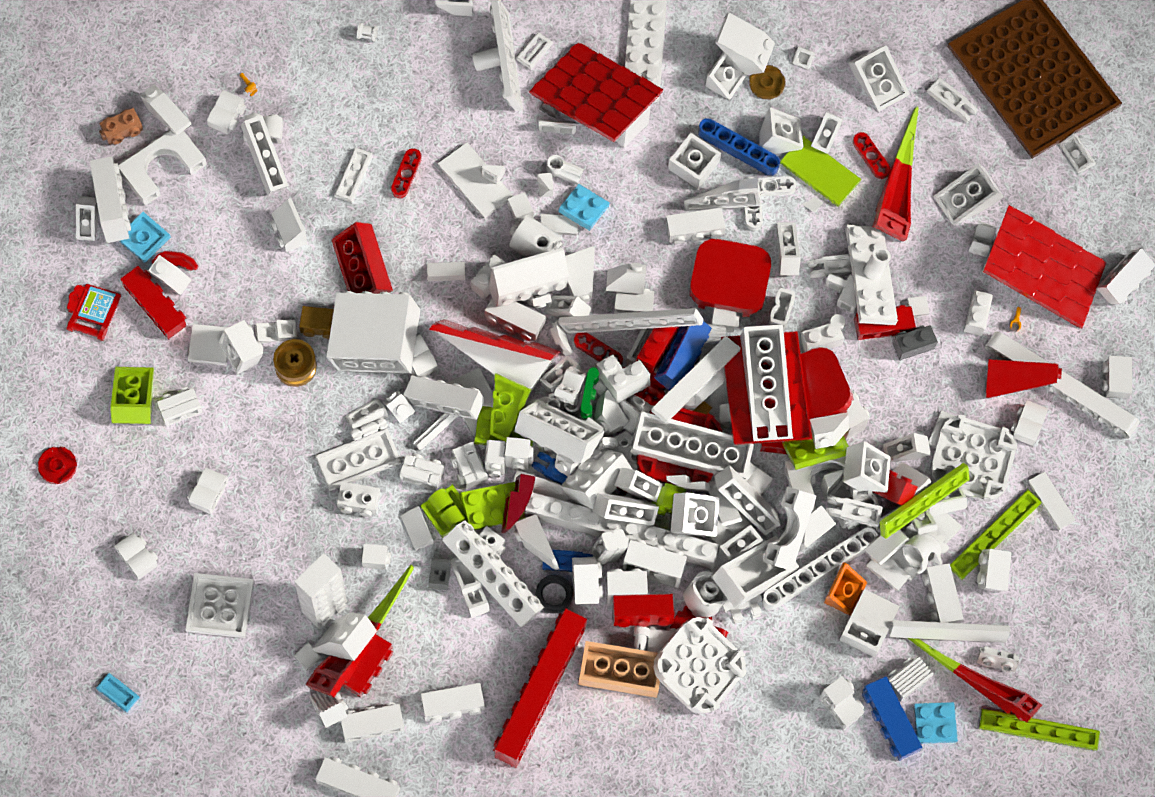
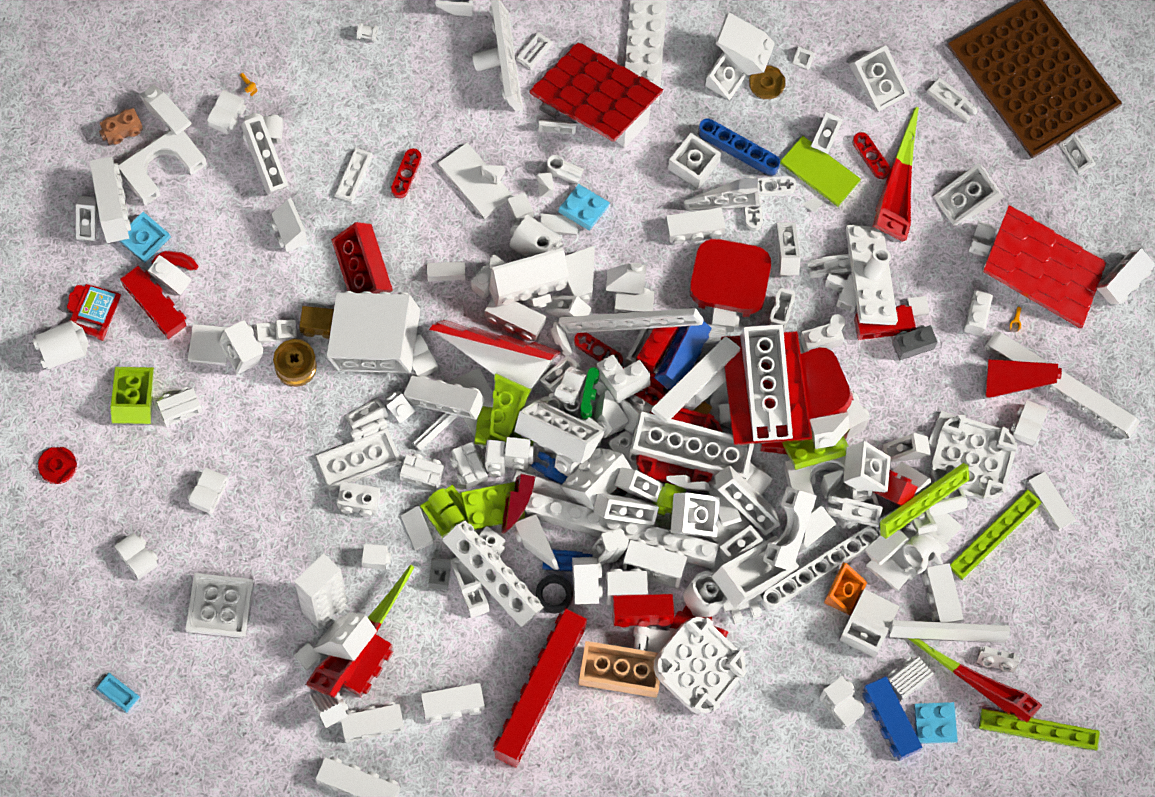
white tile [598,437,618,449] -> none
white slope [759,108,803,154] -> none
white brick [977,549,1011,592] -> none
white brick [1102,356,1132,399] -> none
none -> white cylinder [32,321,88,370]

